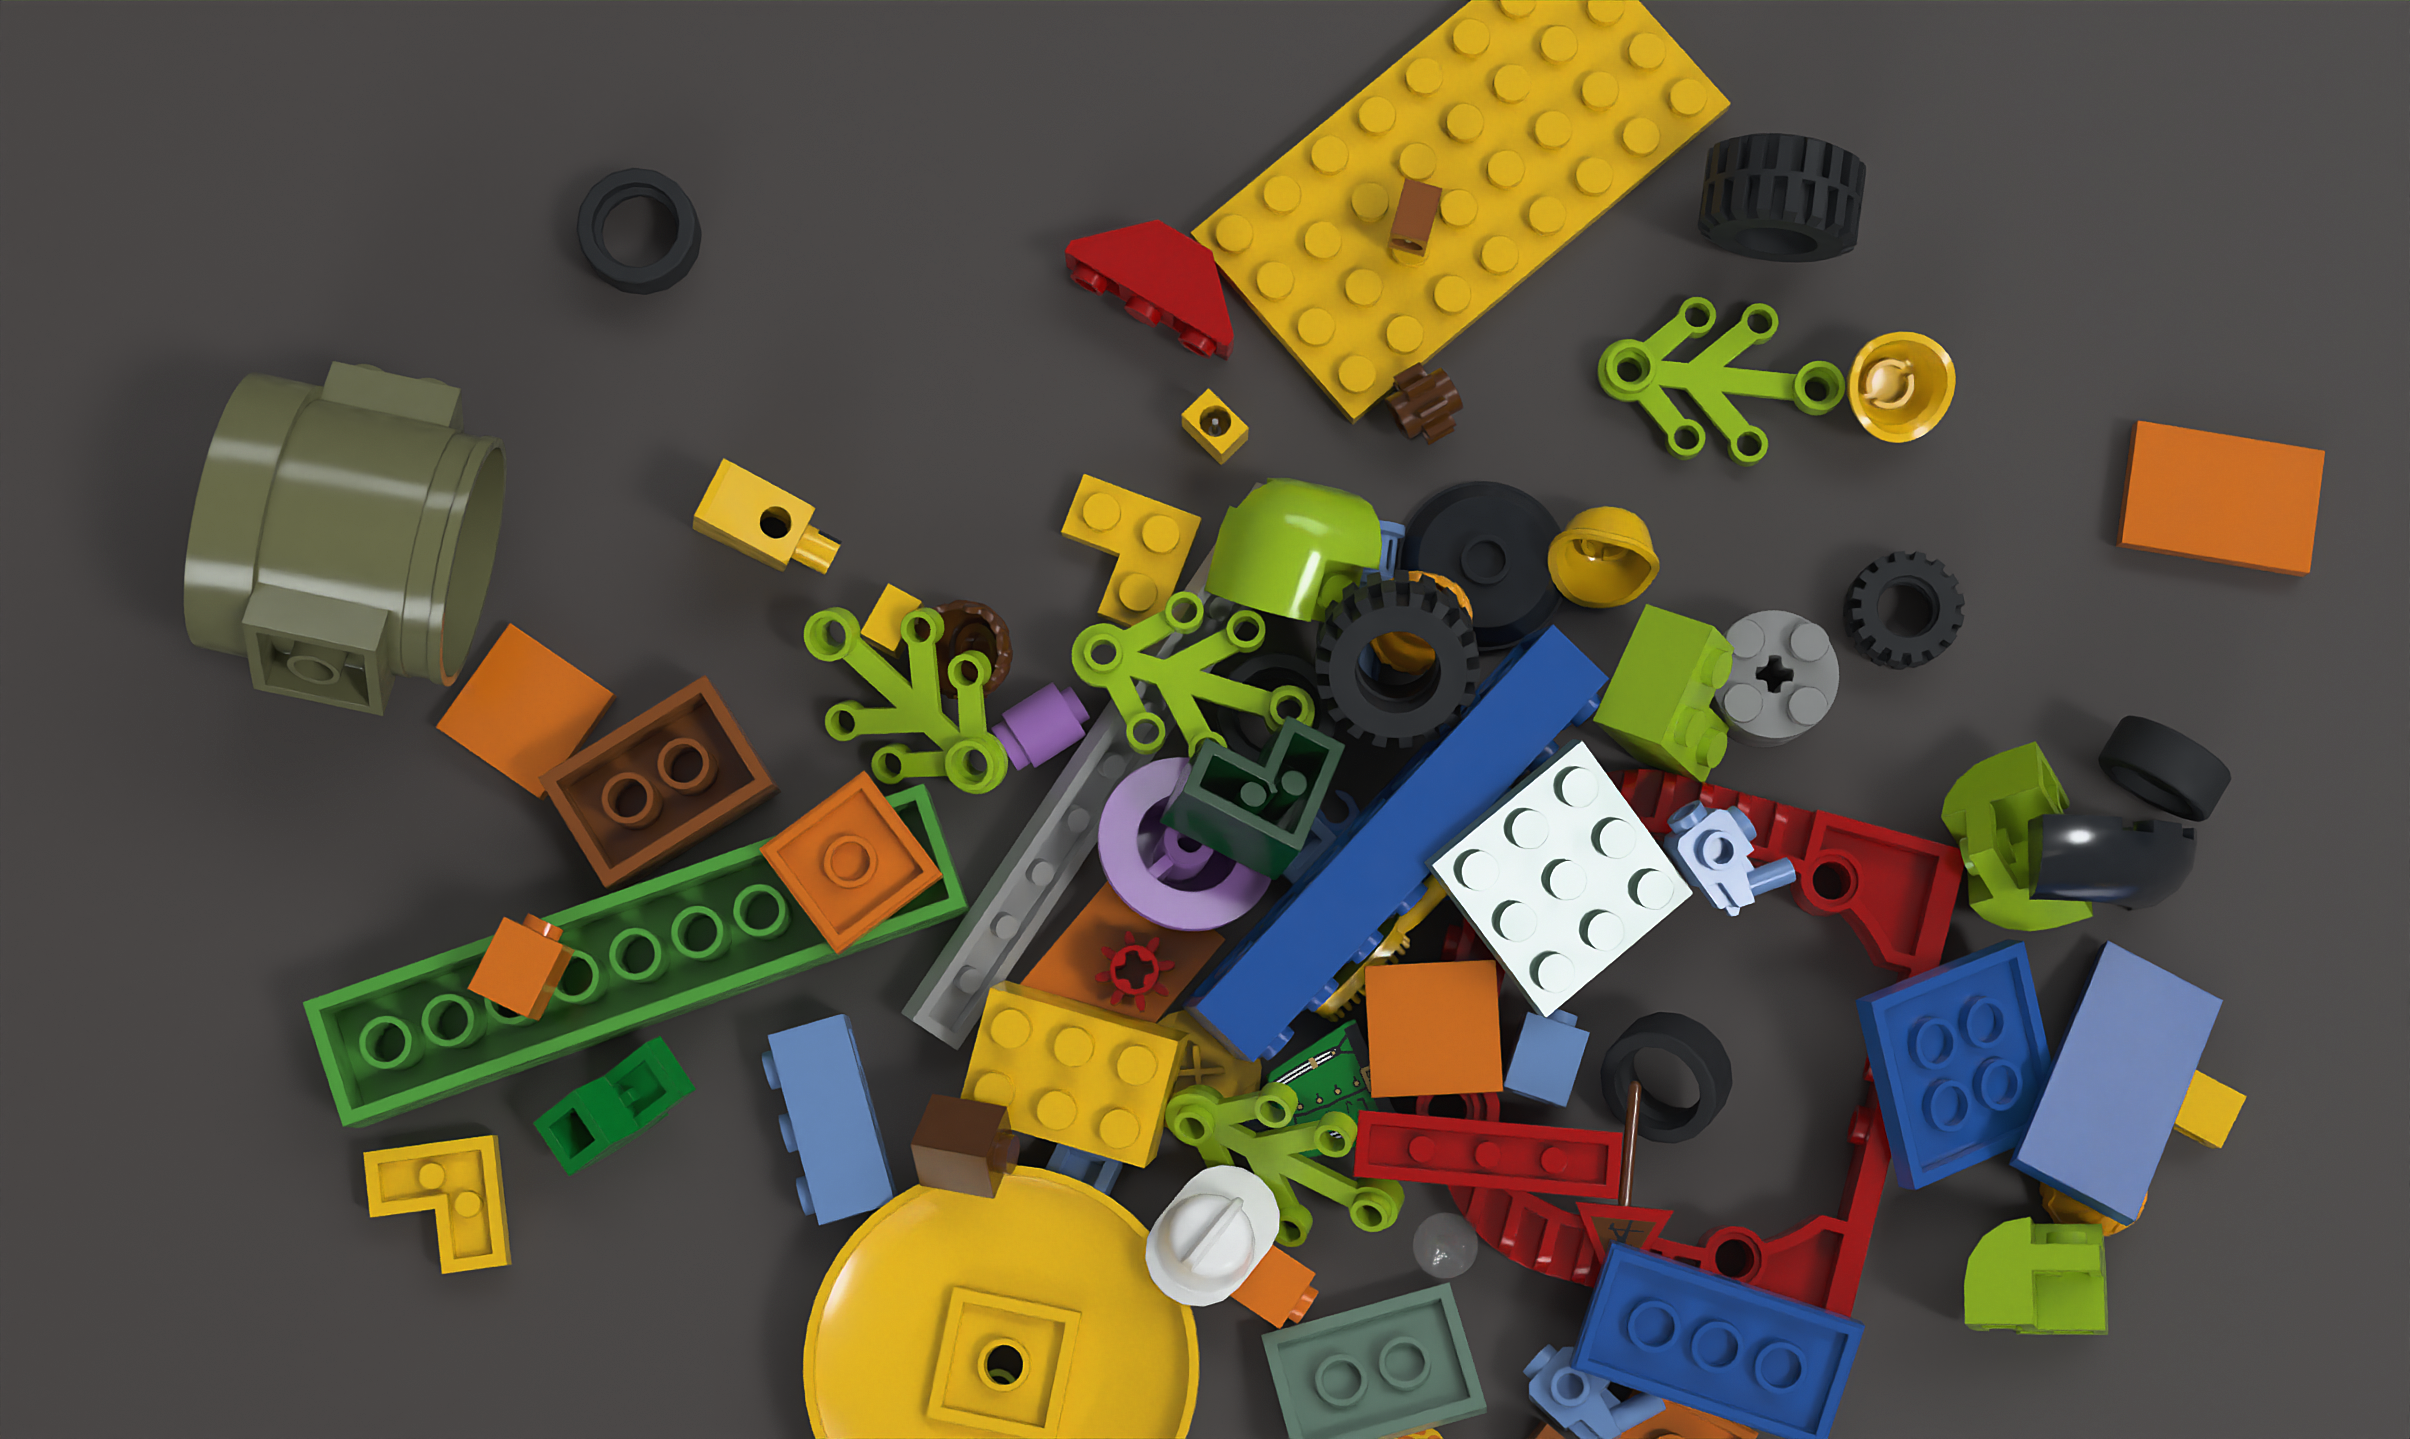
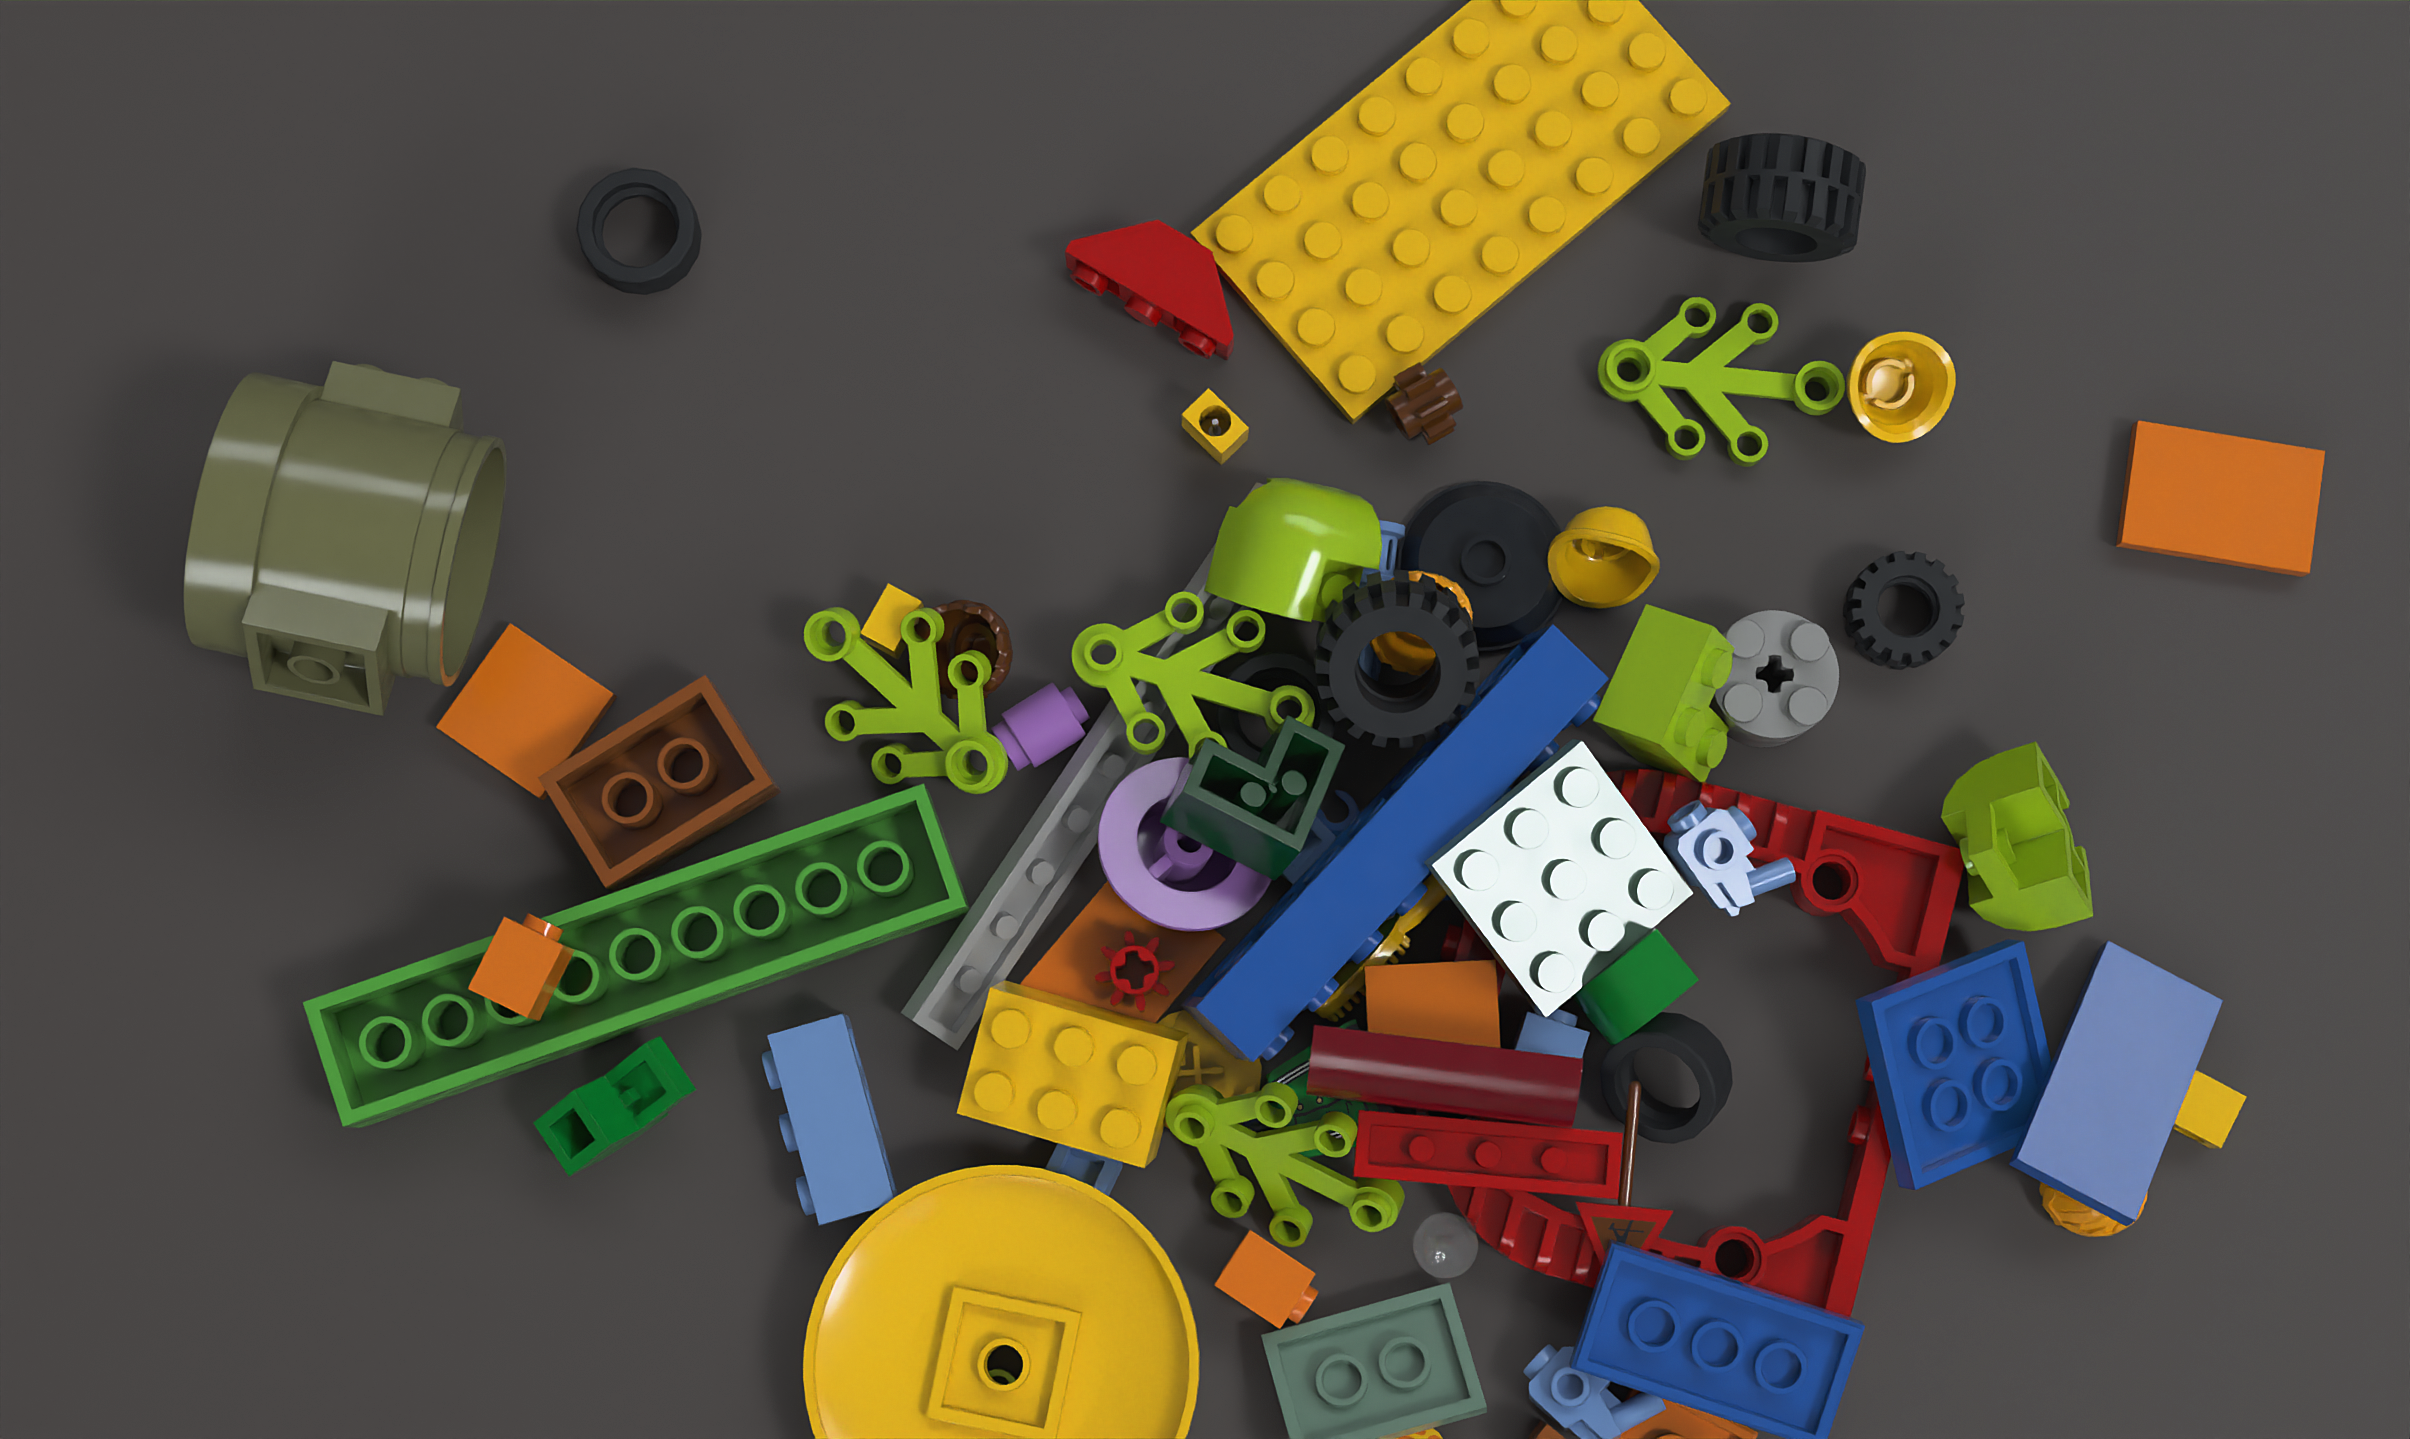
yellow plate [363,1135,512,1274] -> none
yellow torso [692,458,842,575] -> none
orange tile [759,770,944,955] -> none
reddish brown brick [910,1093,1020,1199] -> none
yellow plate [1061,474,1202,628] -> none
white piece [1145,1165,1280,1307] -> none
dark orange piece [1388,178,1442,257] -> none
lime brick [1964,1217,2108,1335] -> none
black brick [2028,814,2197,911] -> none
black tyre [2098,715,2231,822] -> none
none -> dark red brick [1306,1025,1584,1128]
none -> green brick [1571,929,1699,1046]

